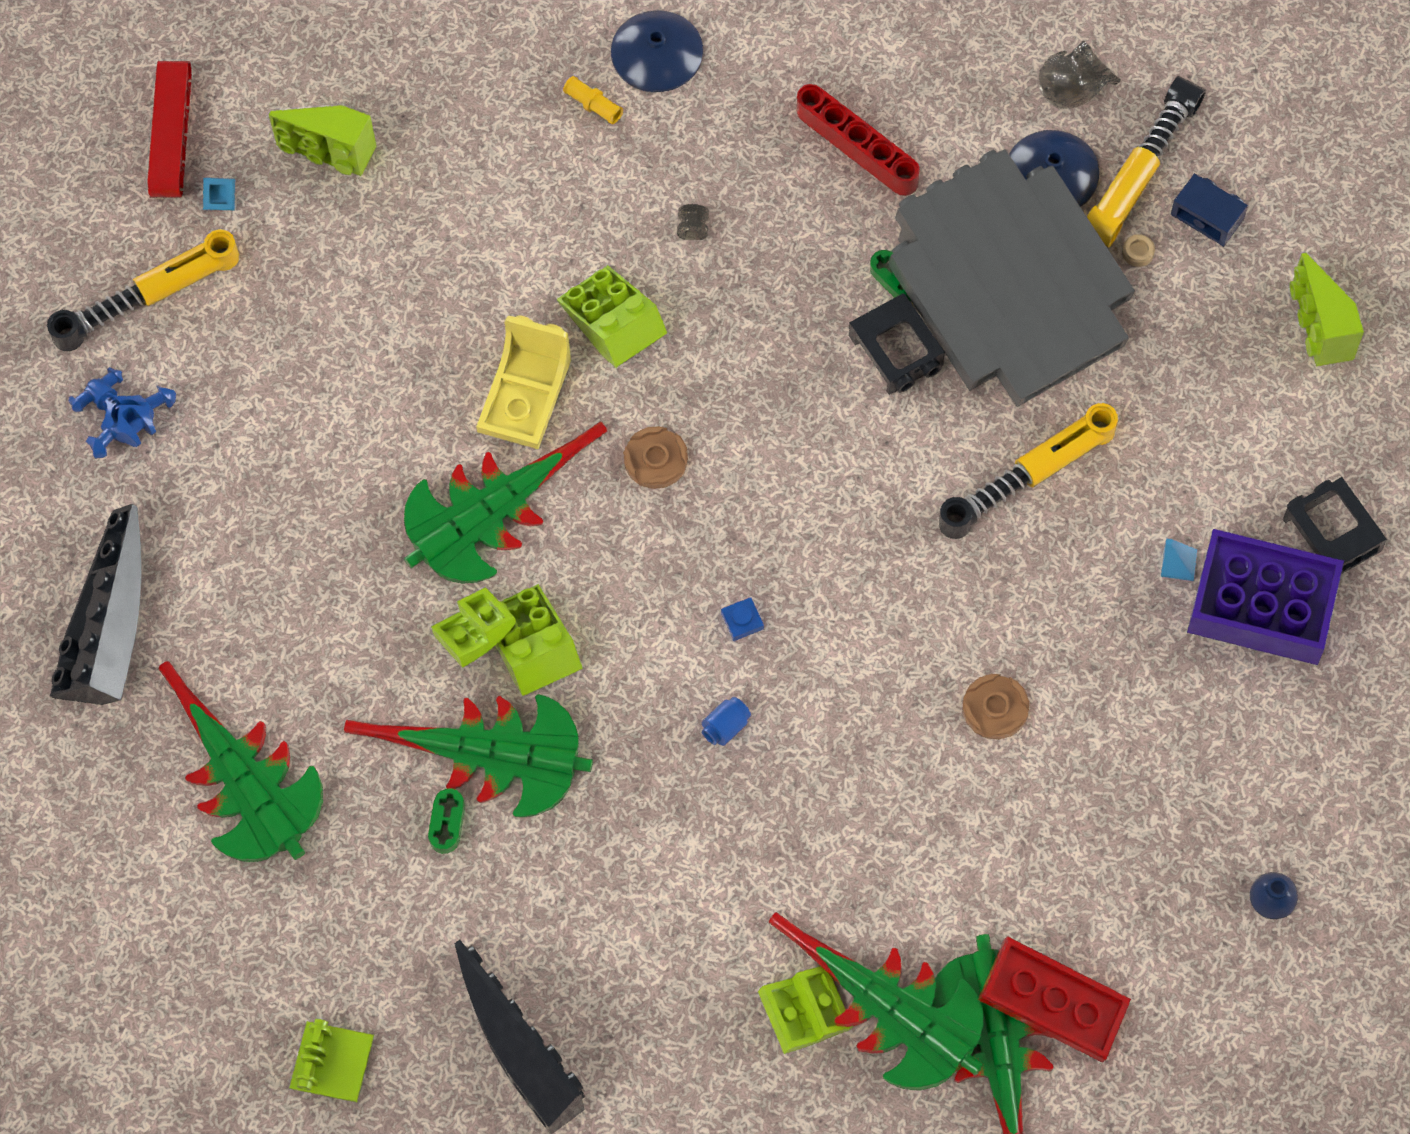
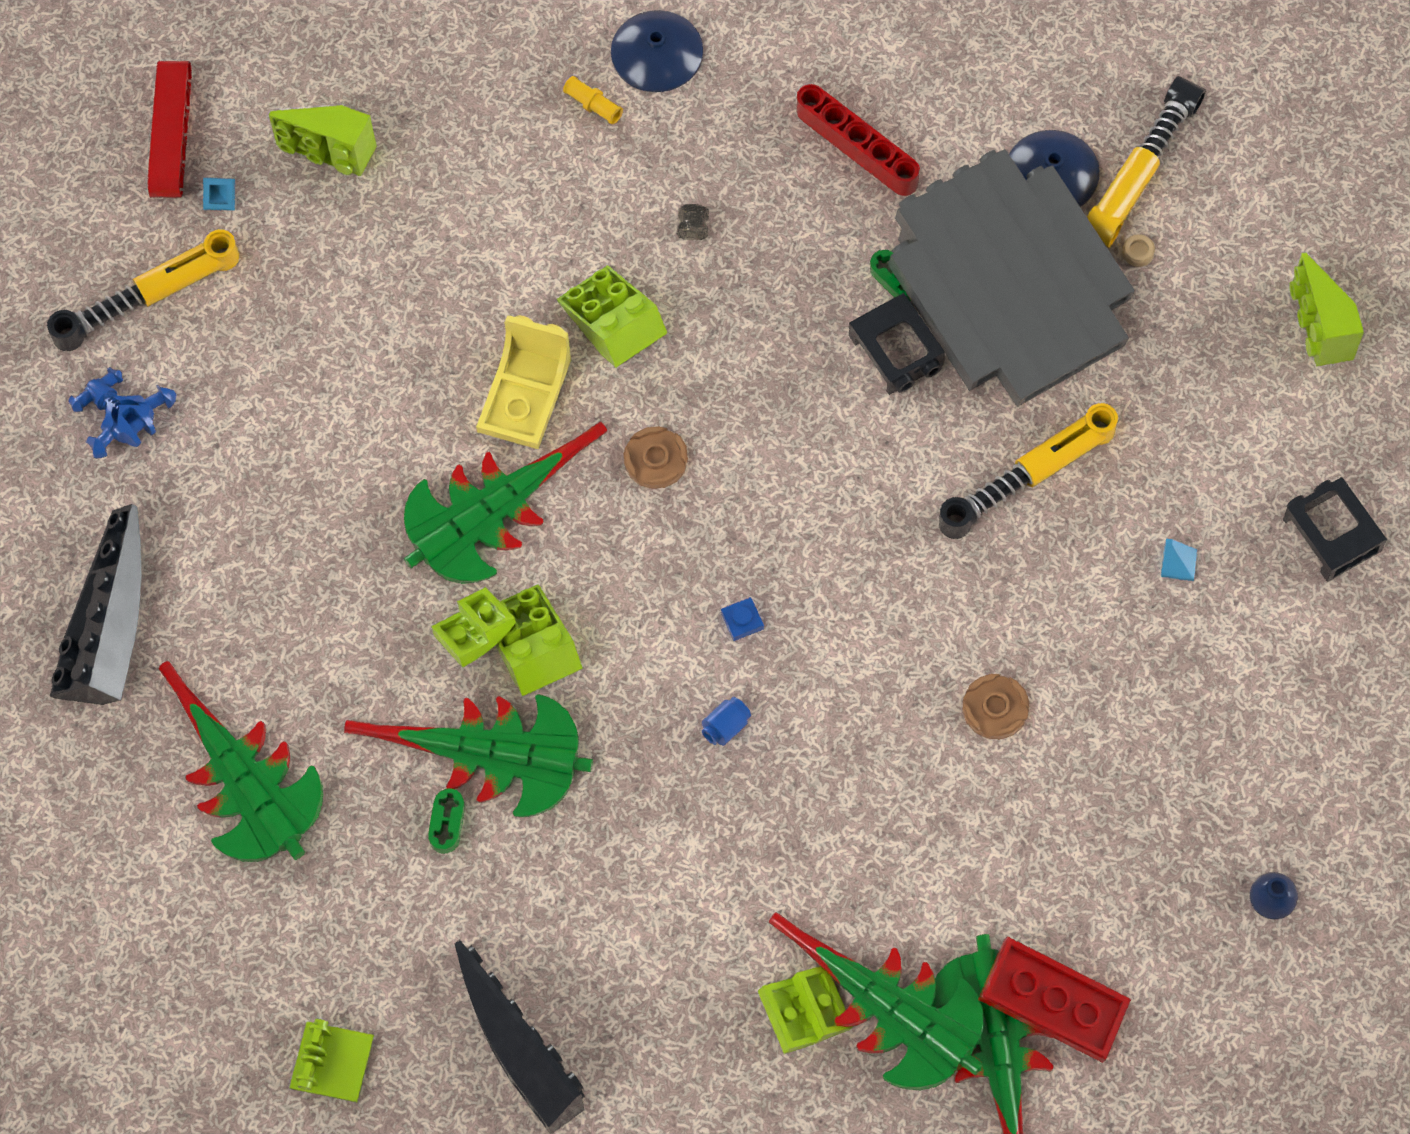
clear smoke piece [1038,41,1121,109] -> none
dark blue brick [1171,173,1248,247] -> none
dark purple slope [1187,529,1344,665] -> none

